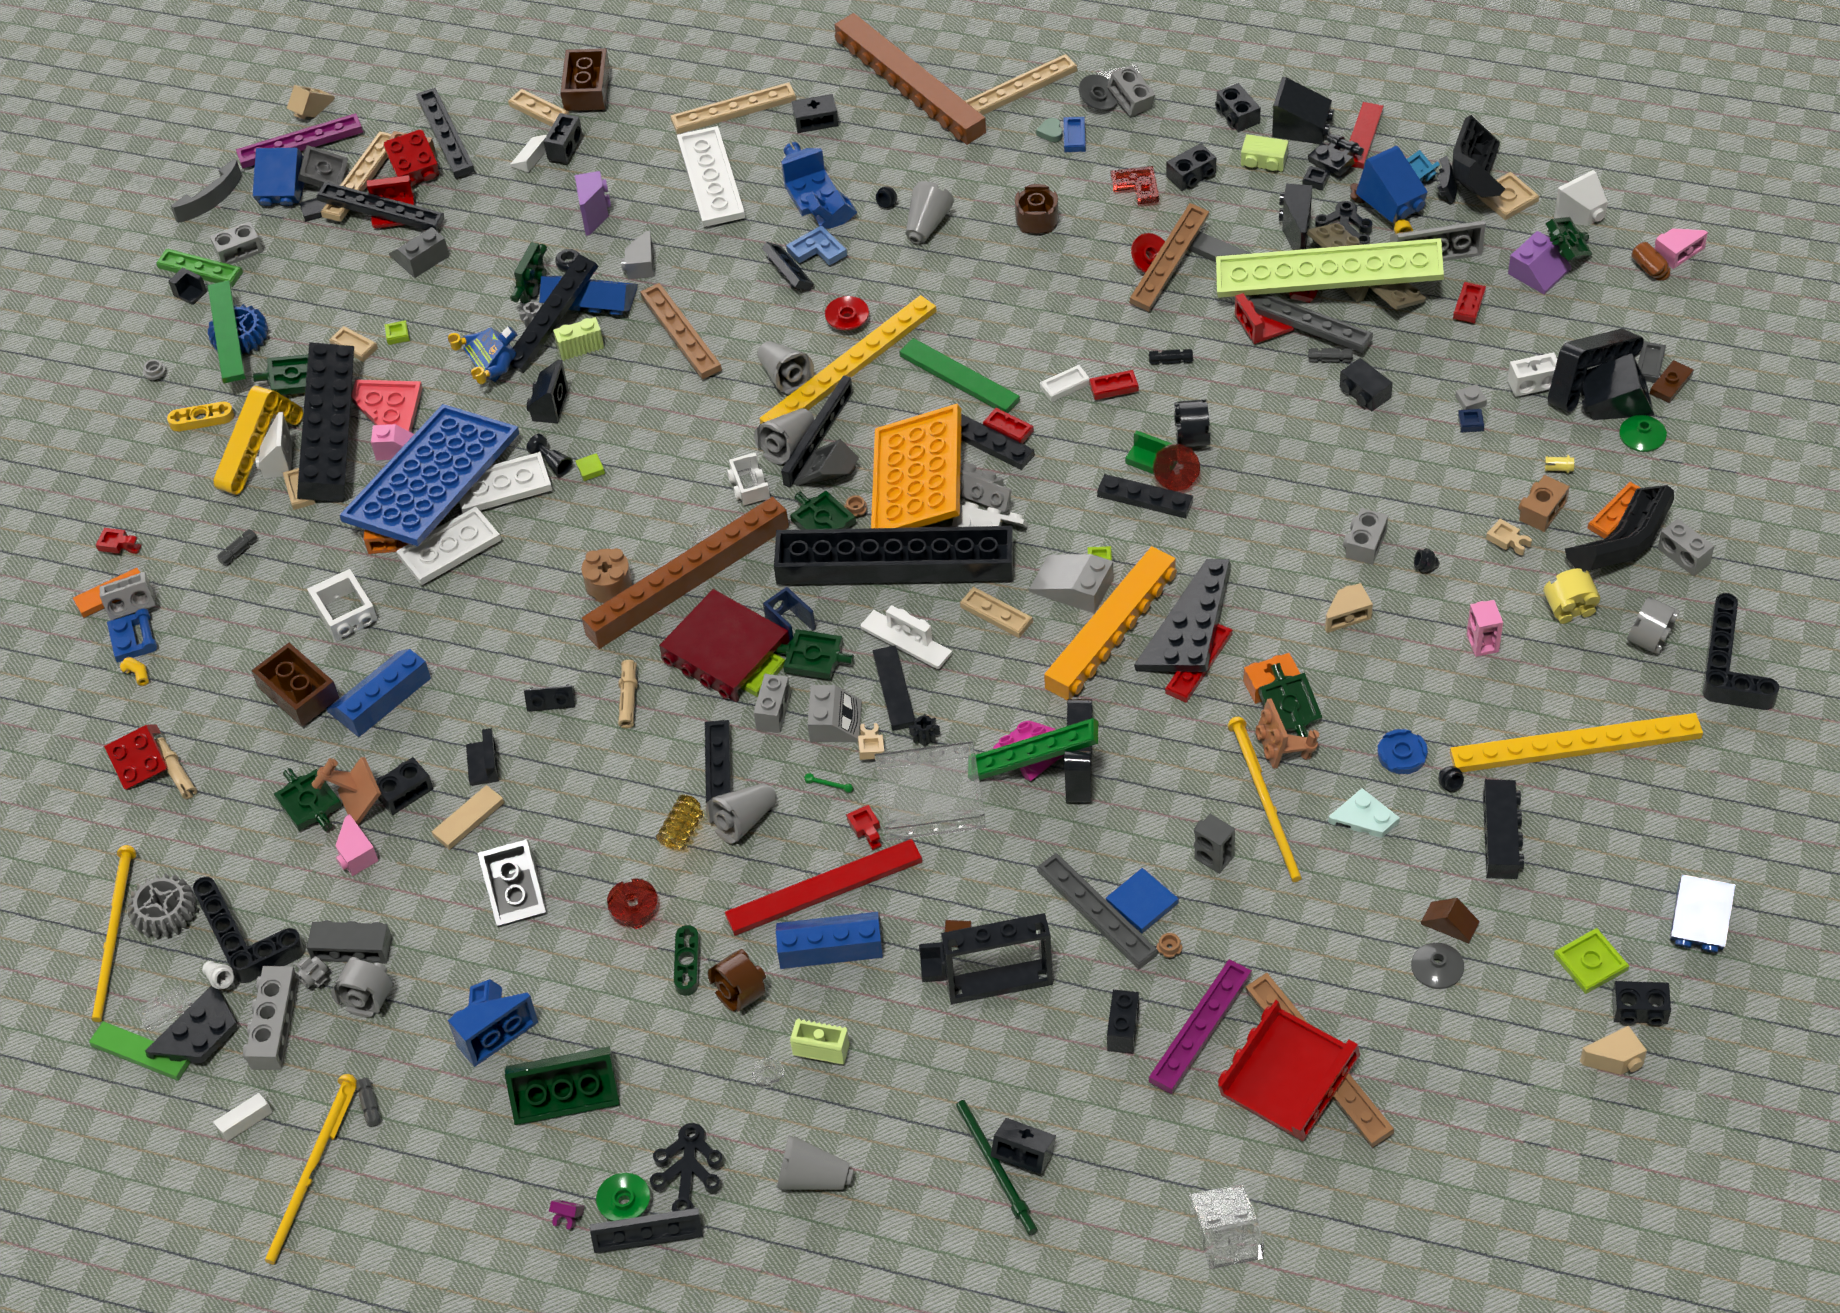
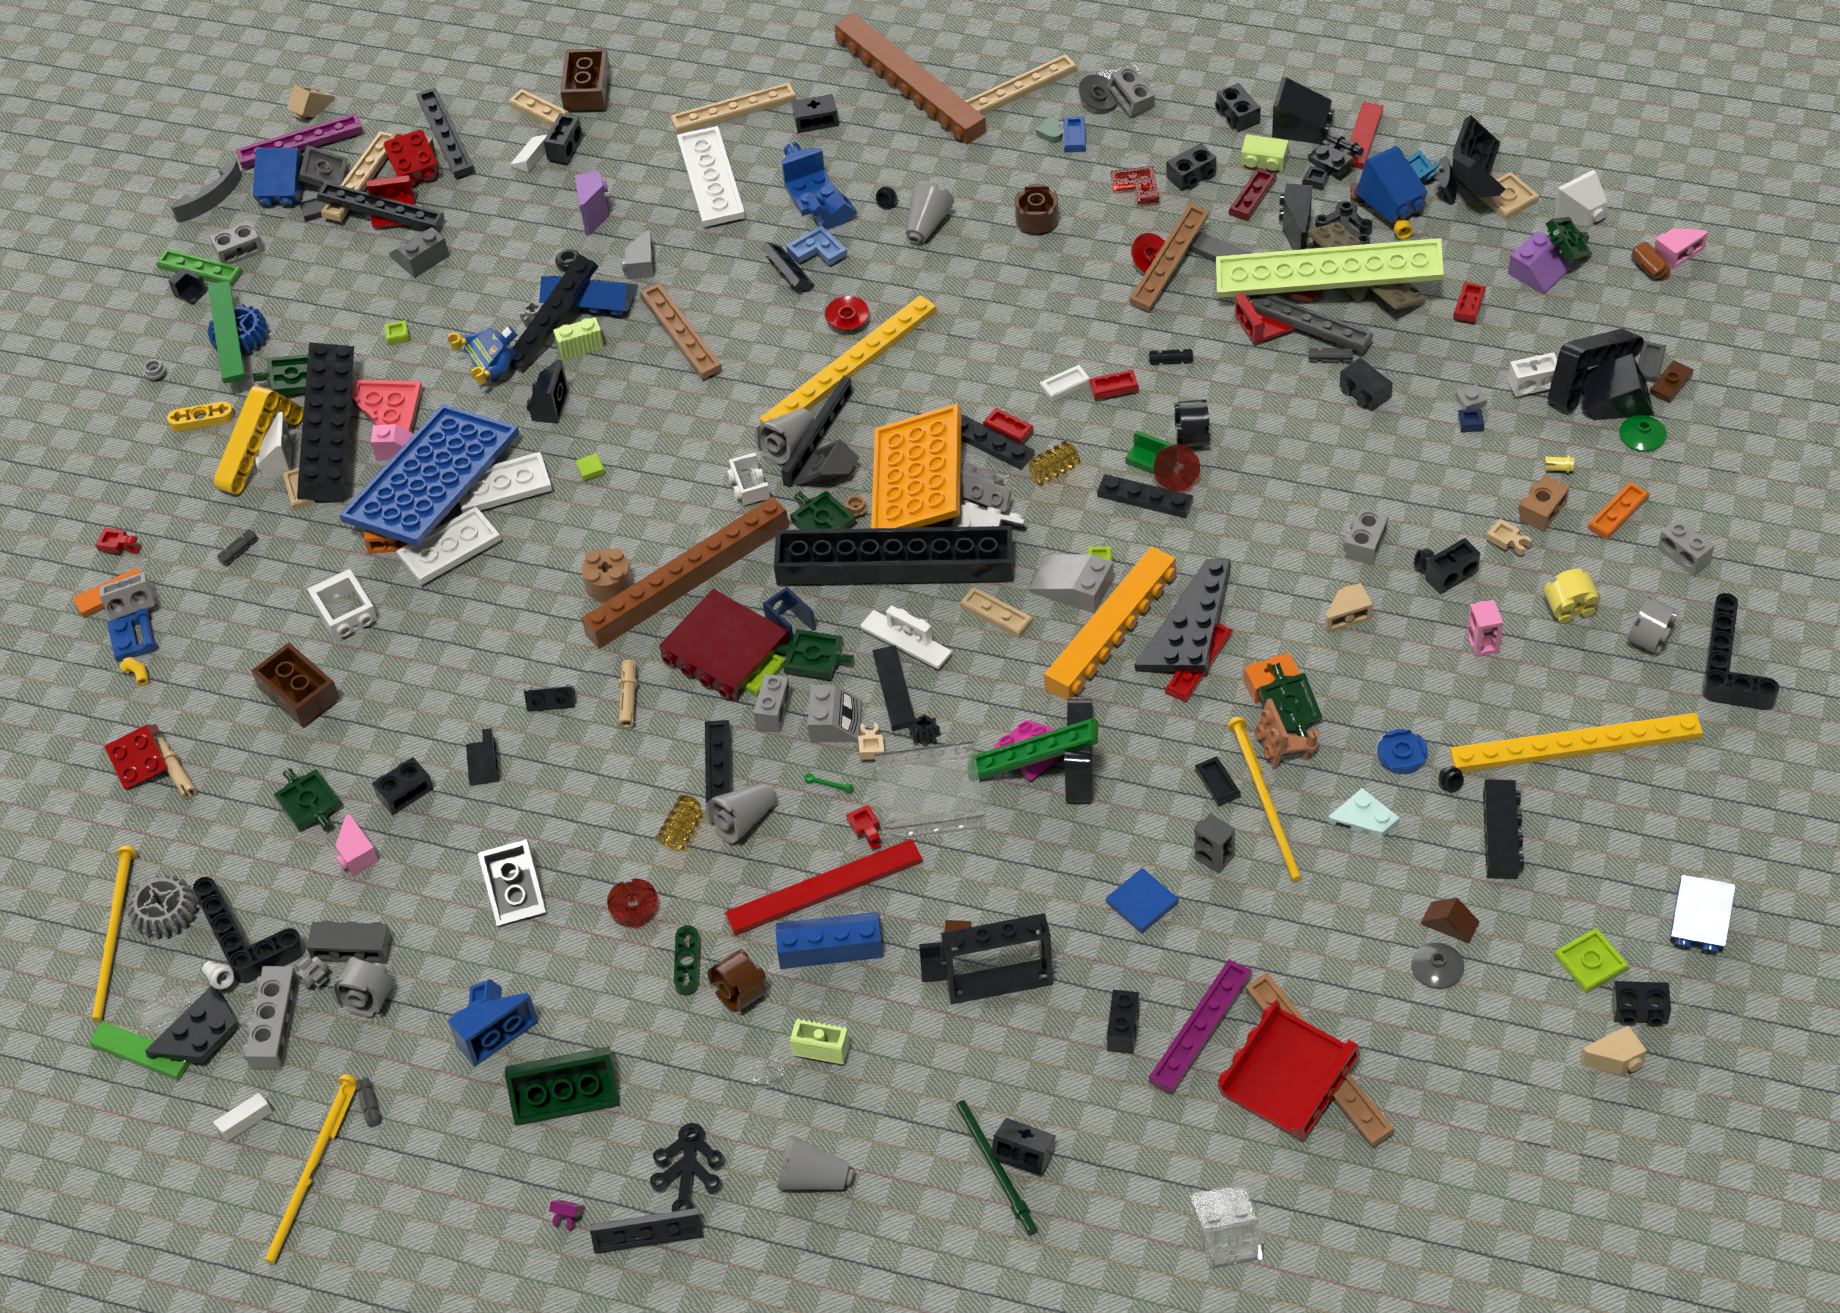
nougat plate [312,757,381,825] -> none
blue slope [327,649,431,737] -> none
tan tile [329,326,378,362] -> none
tan tile [432,785,504,850] -> none
dark green plate [510,242,548,304] -> none
black piece [526,434,573,477] -> none
green dish [596,1173,650,1221] -> none
light grey cone [757,341,814,394] -> none
green tile [899,338,1020,413] -> none
dark grey tile [1037,853,1158,970] -> none
medium nougat plate [1157,933,1182,958] -> none
light grey slope [1390,221,1486,261] -> none
black piece [1565,485,1674,571] -> none
none -> clear yellow piece [1029,441,1080,486]
none -> black tile [1195,756,1241,807]
none -> dark red tile [1229,168,1277,221]
none -> black brick [1425,538,1480,593]

